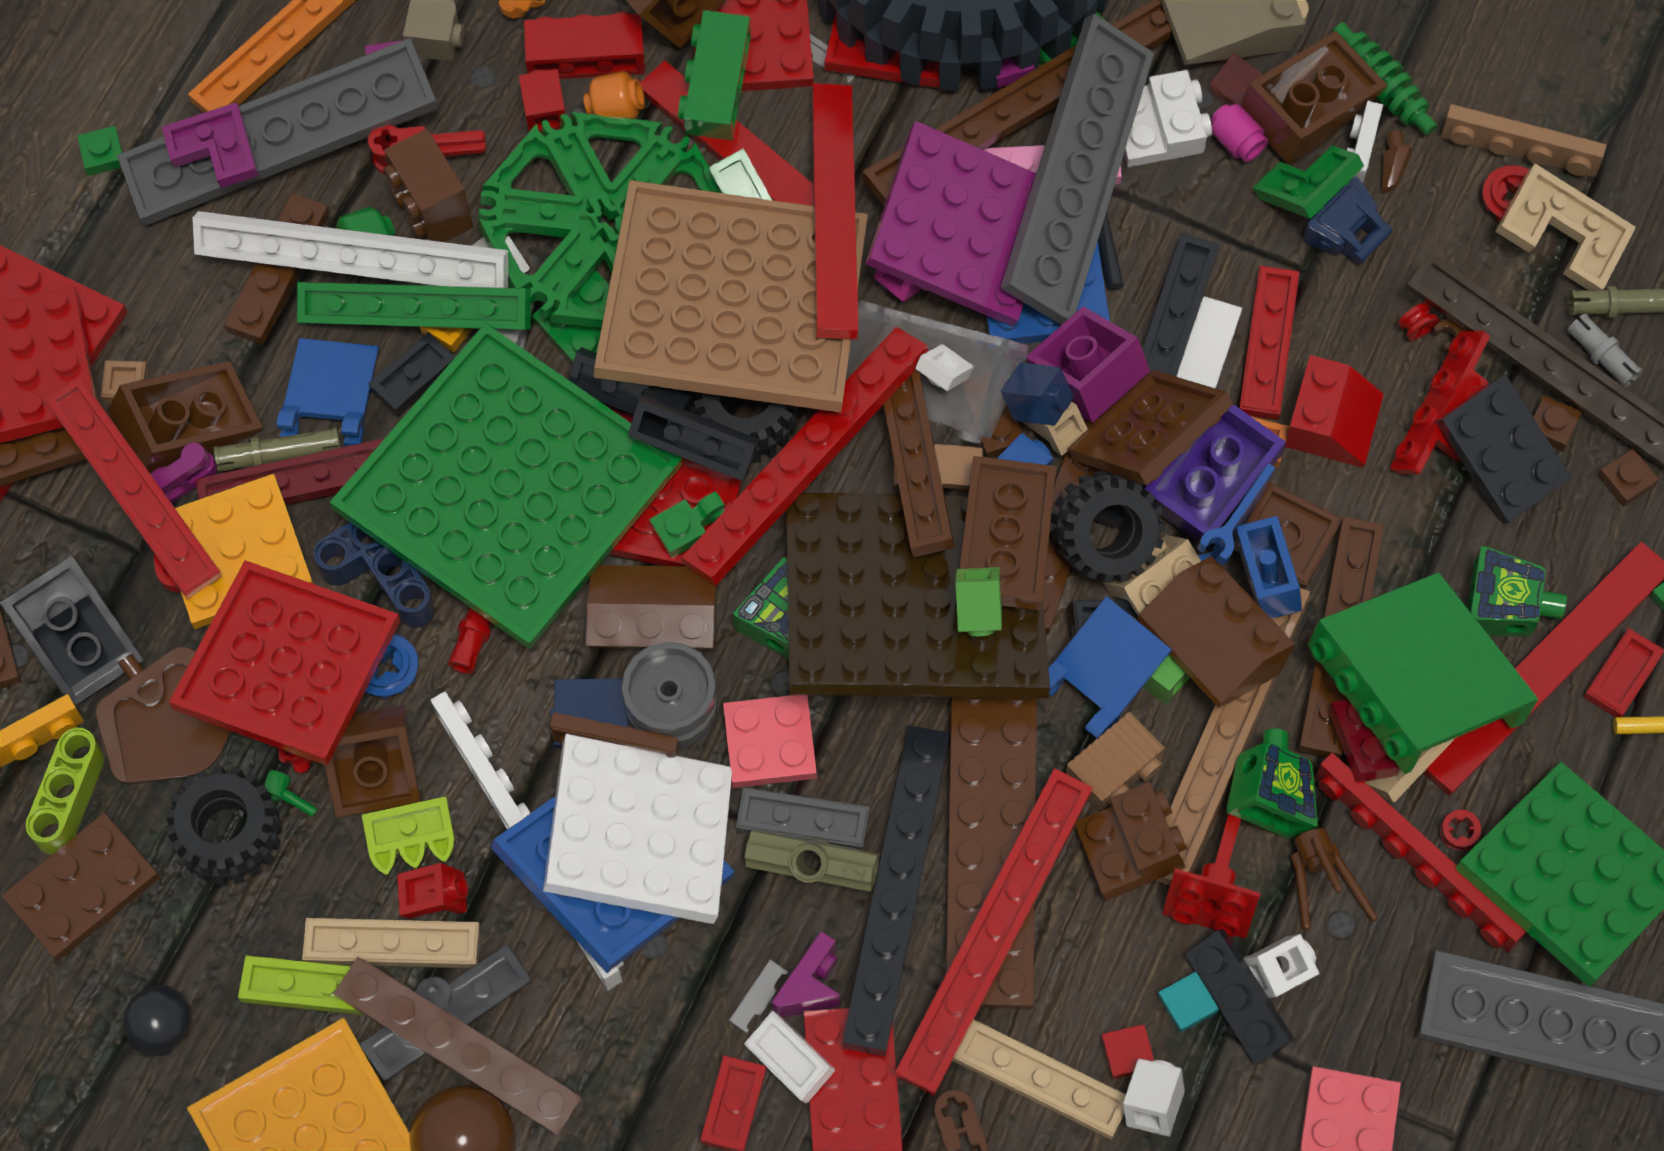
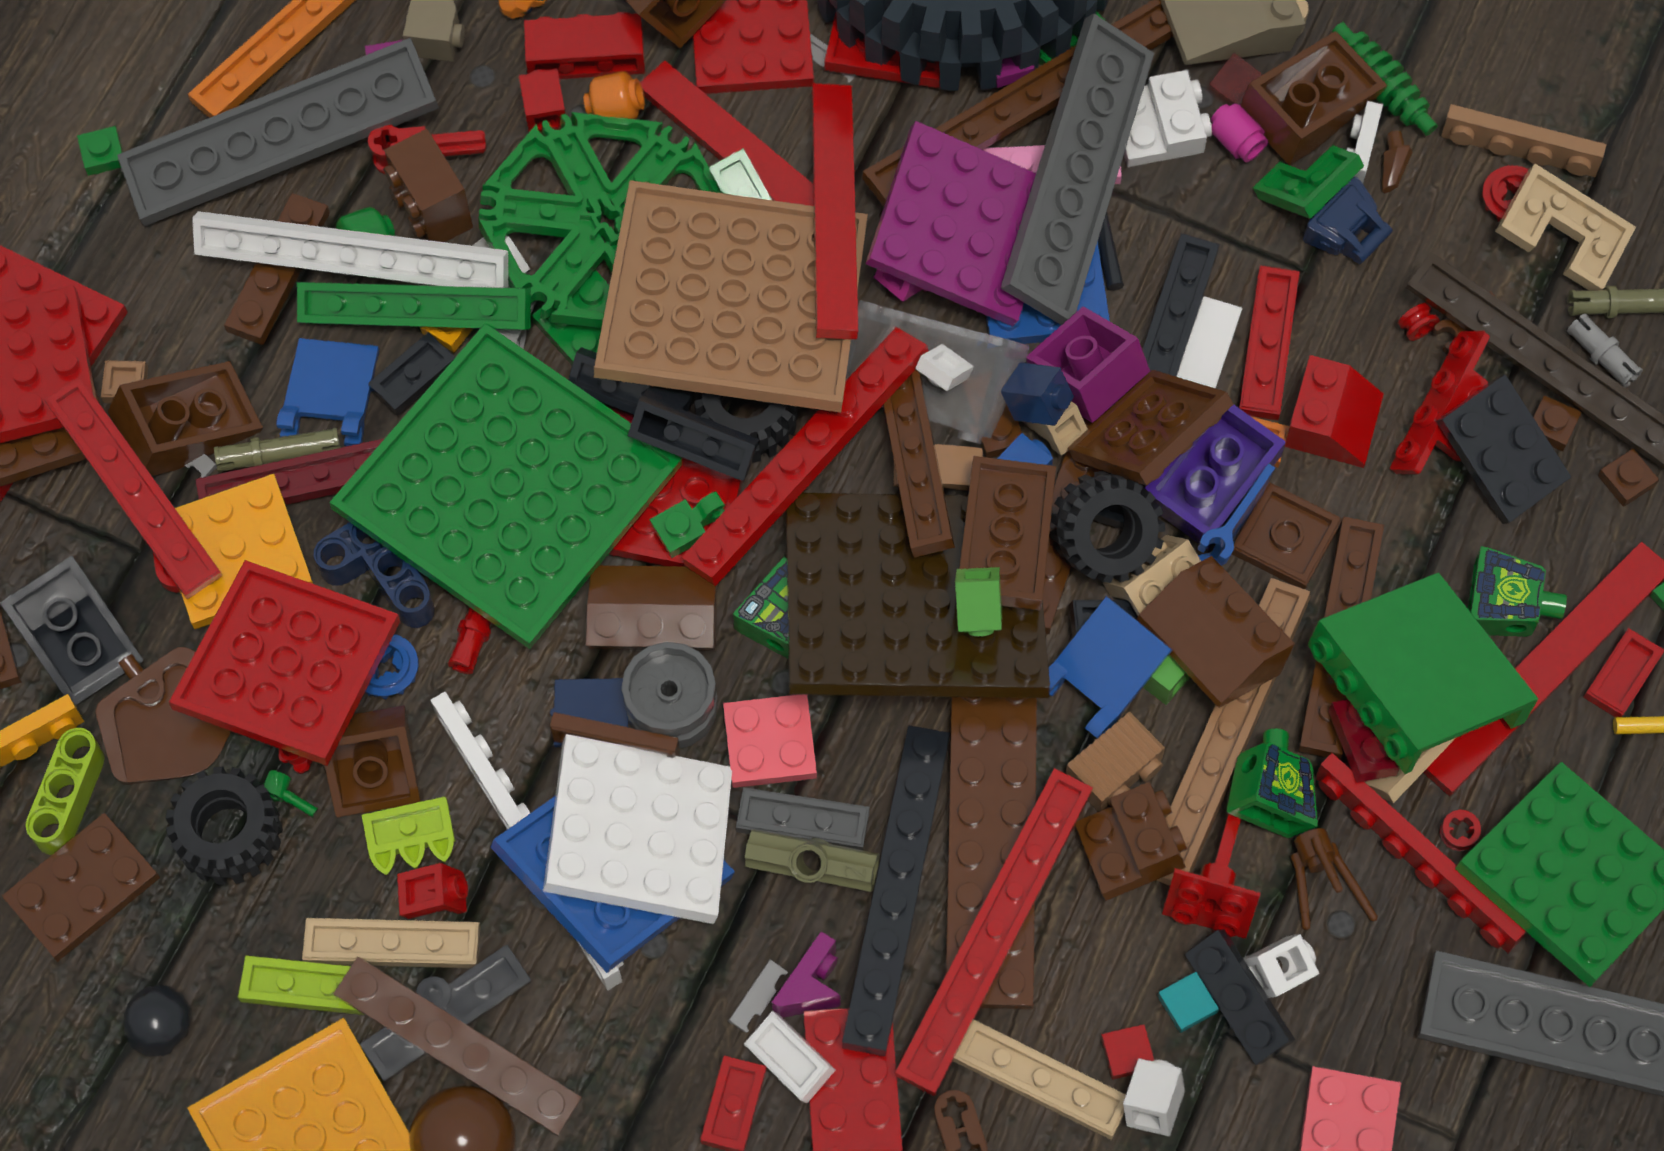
magenta plate [151,443,218,503] -> none
magenta plate [162,102,259,188] -> none
green brick [678,10,752,141] -> none
blue brick [1236,516,1302,619] -> none

